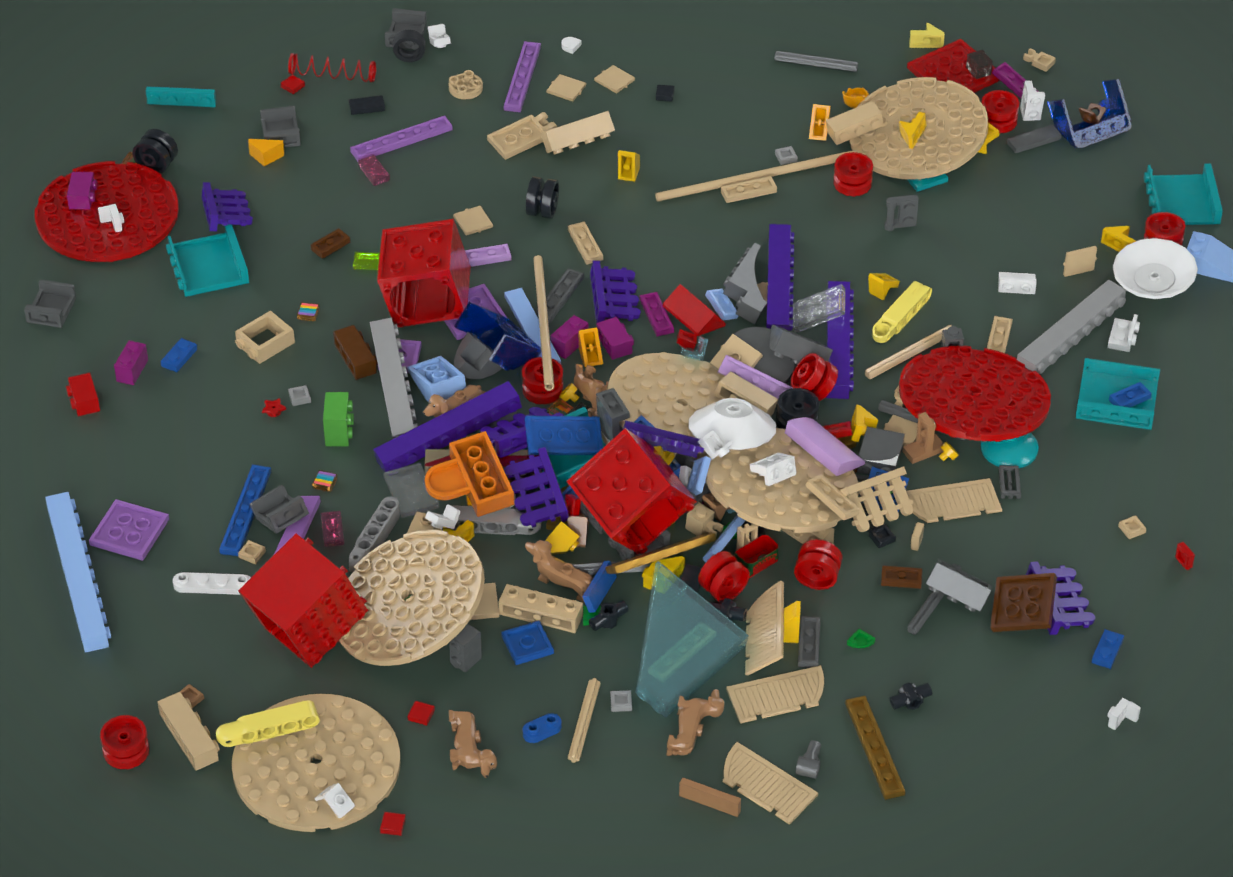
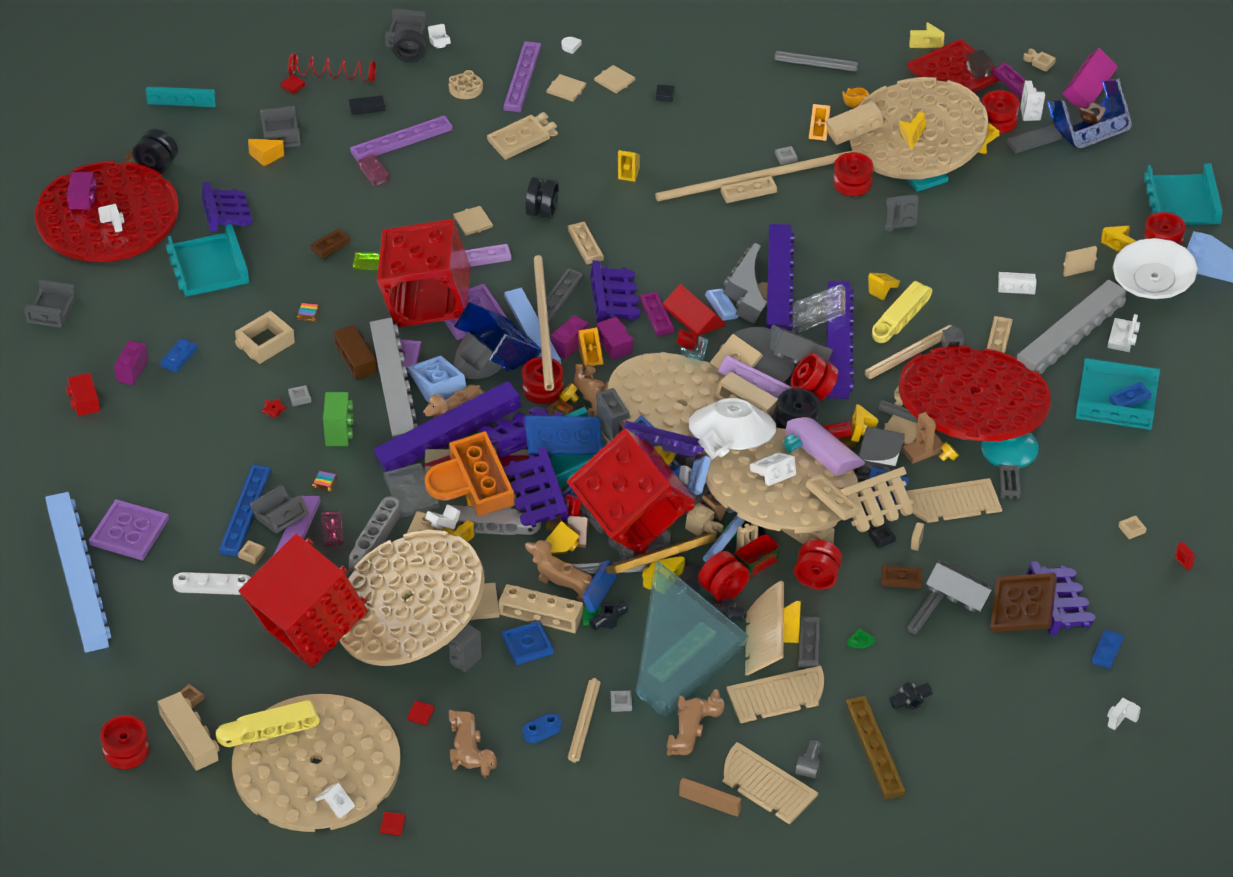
tan brick [540,111,615,155] -> none
none -> teal plate [782,433,803,454]
none -> dark pink brick [1062,48,1118,107]

